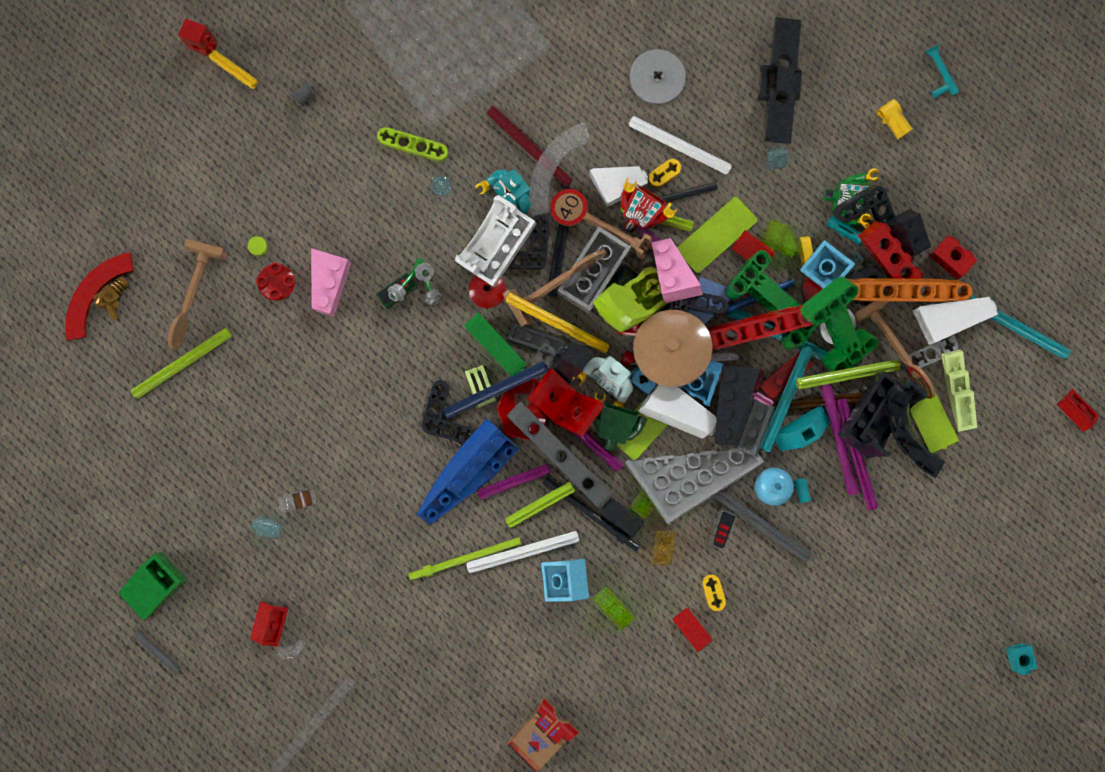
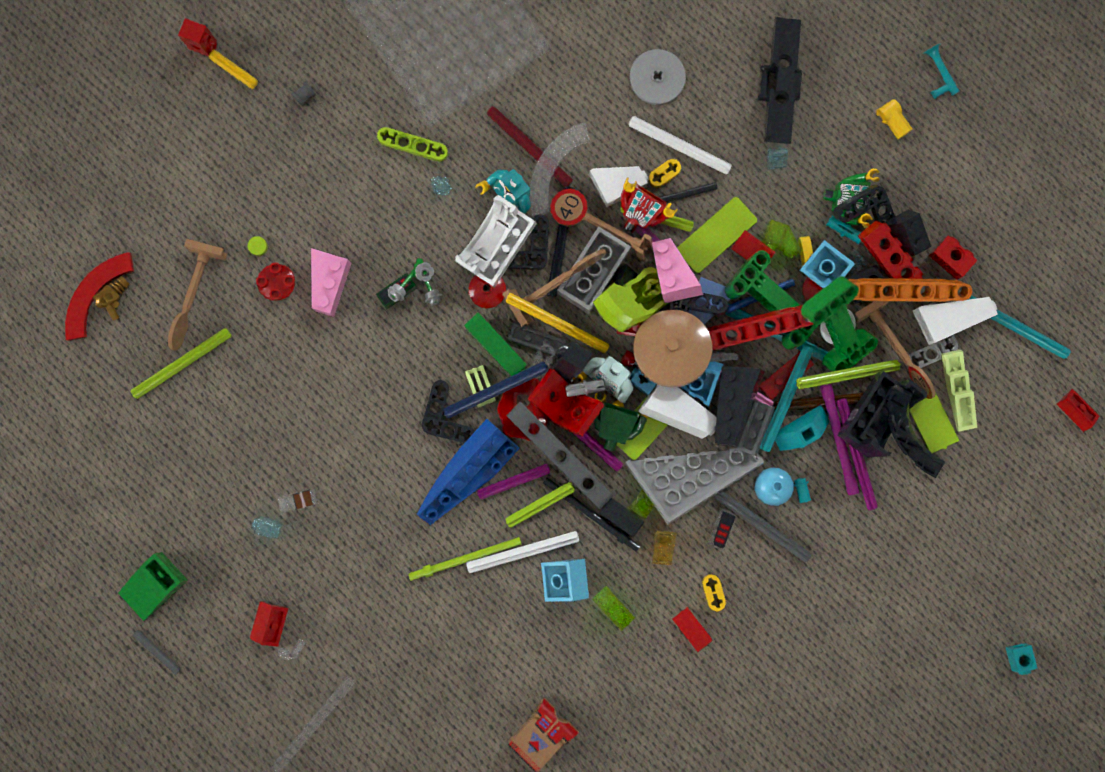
none -> light grey axle [565,379,605,397]

